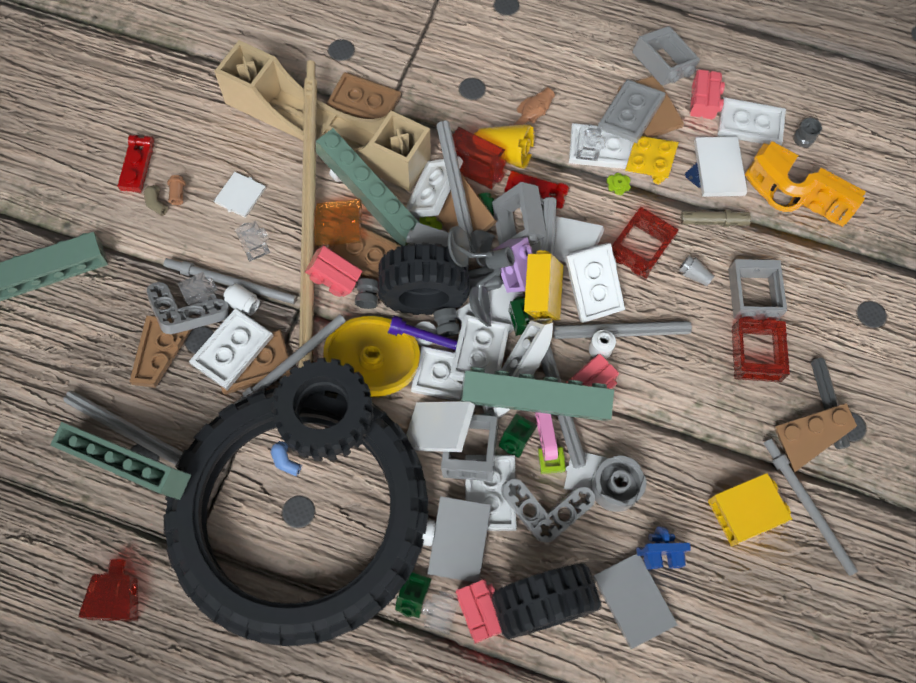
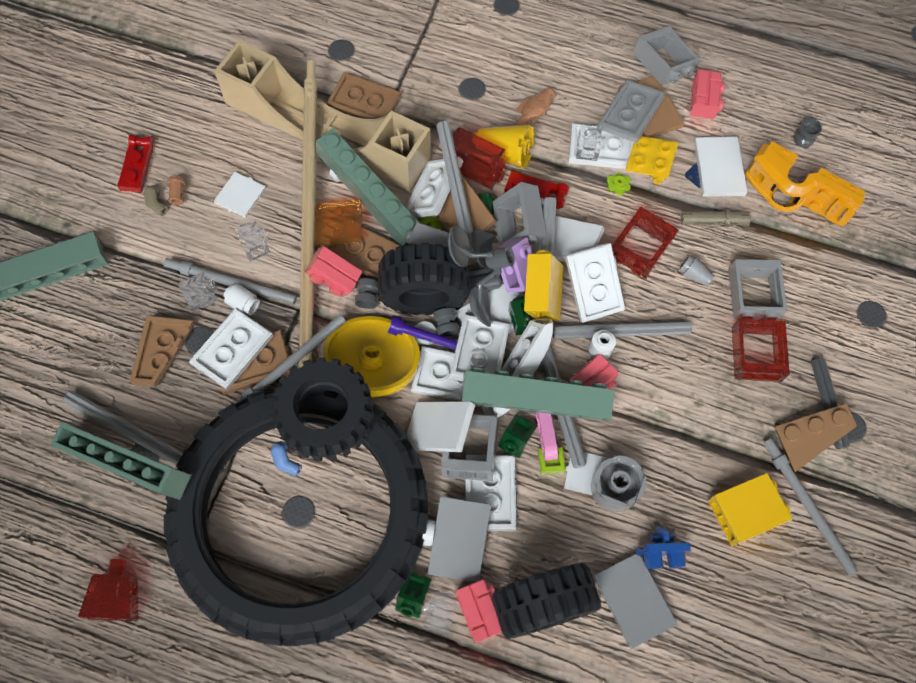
light grey beam [147,282,229,334] -> none
light grey beam [501,479,595,542] -> none
white tile [717,97,786,146] -> none

